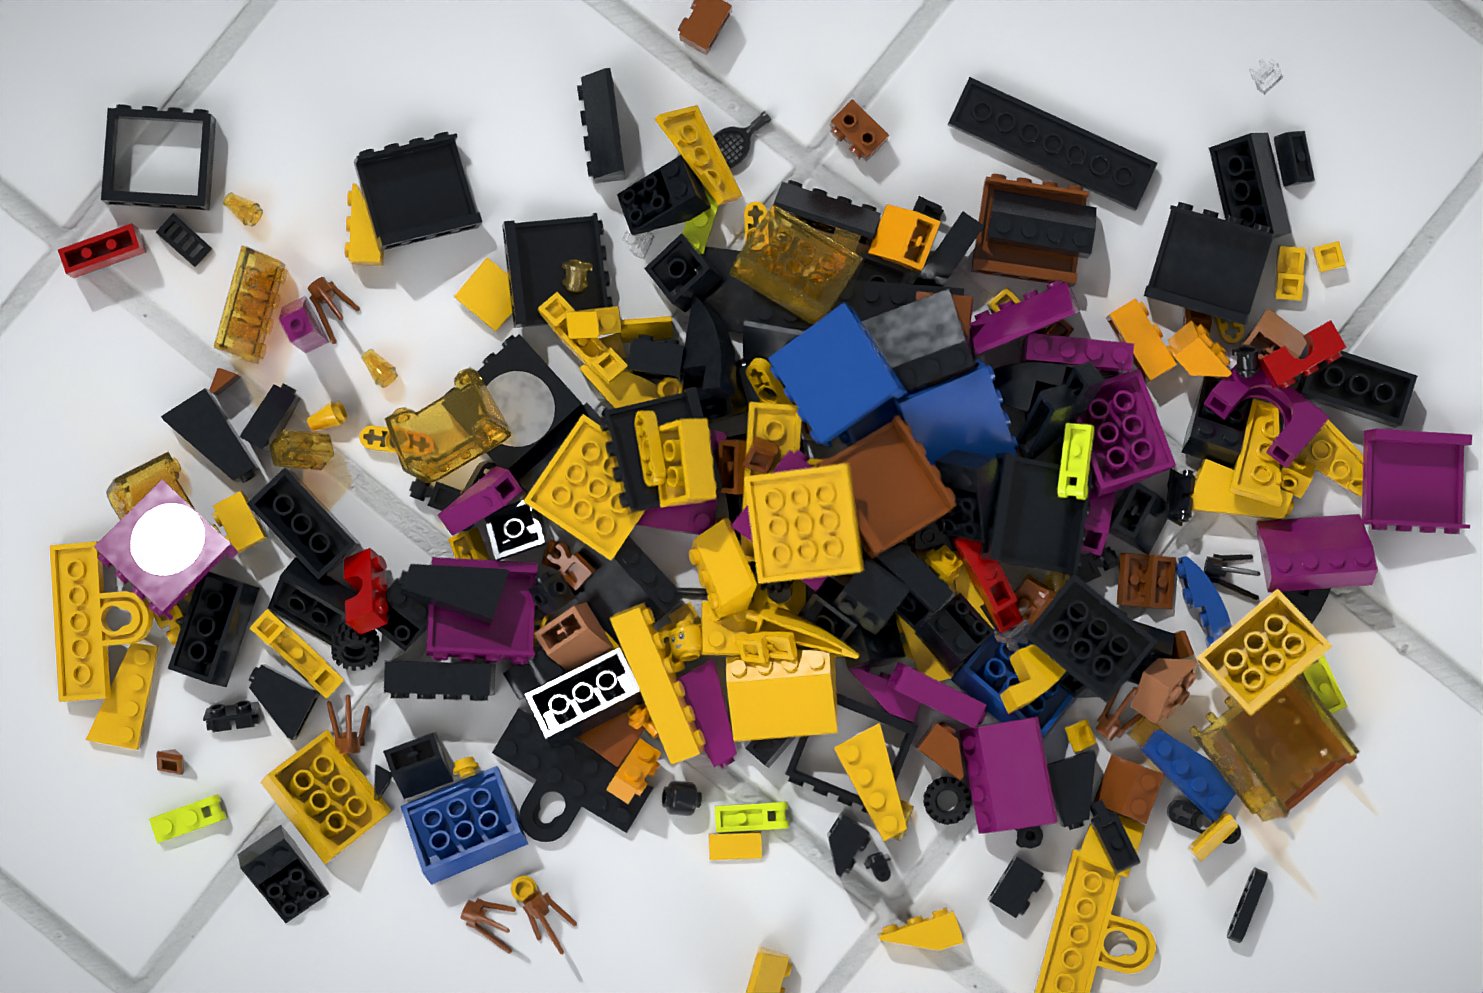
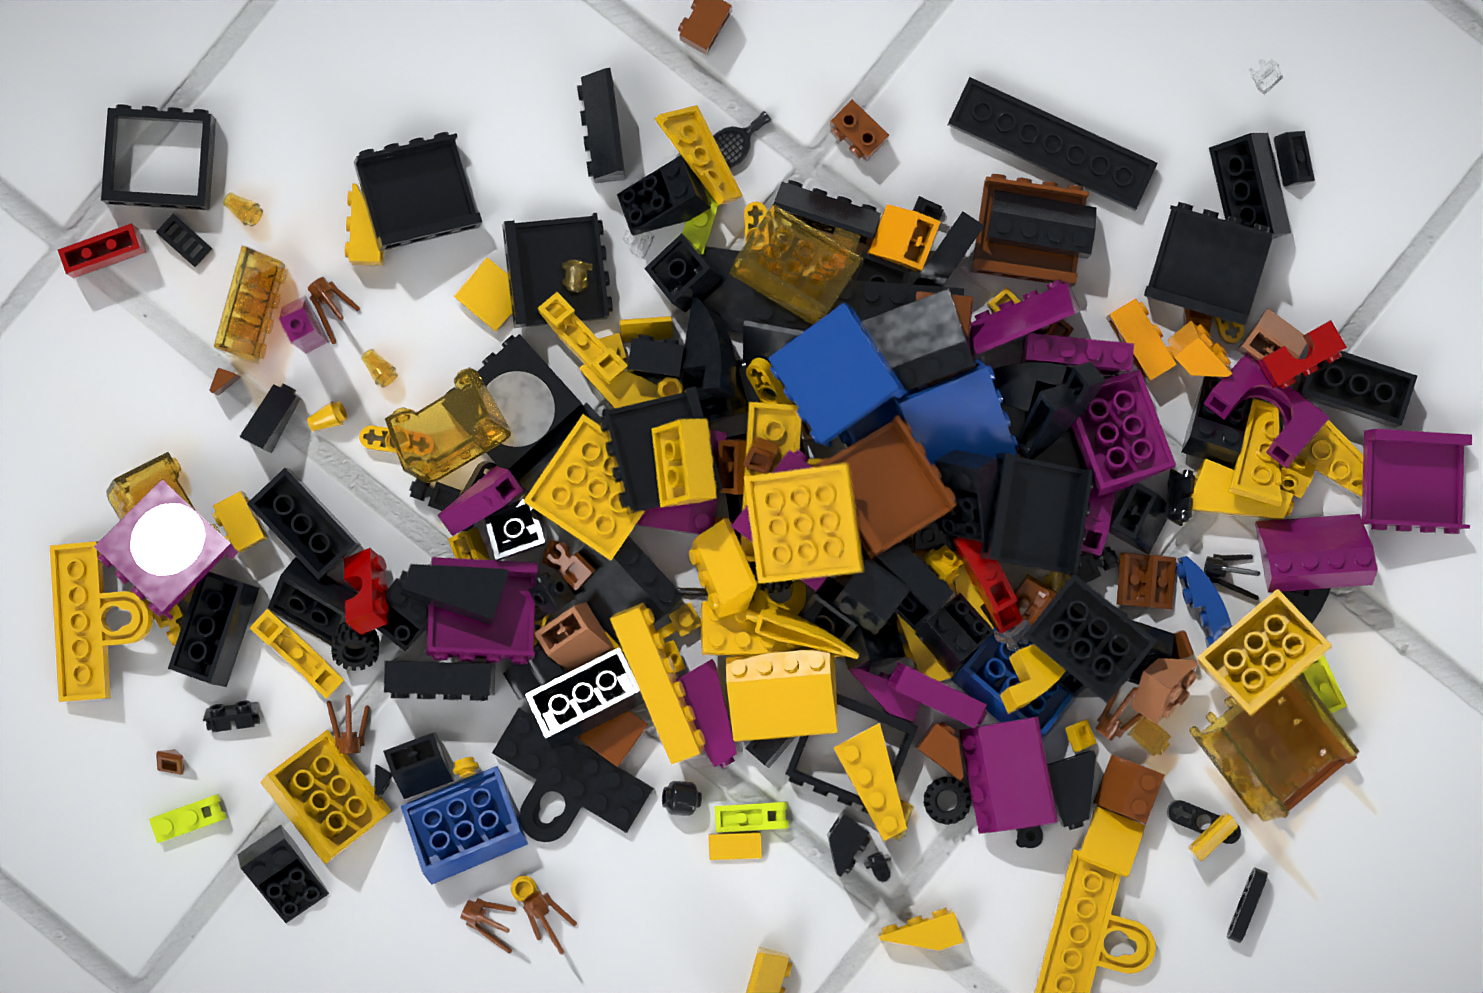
yellow wing [86,643,159,750] -> none
black slope [161,388,260,483] -> none
black slope [249,664,320,740] -> none
clear yellow brick [270,429,334,471] -> none
yellow slope [566,306,621,339] -> none
light orange brick [606,738,662,804] -> none
light orange plate [628,704,659,739] -> none
yellow beam [635,411,666,486] -> none
yellow head [668,621,702,661] -> none
yellow slope [737,632,798,663] -> none
black brick [987,855,1044,918] -> none
neon yellow plate [1058,423,1094,500] -> none
black hinge [1090,800,1141,875] -> none
blue wing [1141,730,1245,821] -> none
black brick [1232,345,1263,377] -> none
yellow slope [1275,245,1306,301] -> none
yellow plate [1312,241,1346,273] -> none

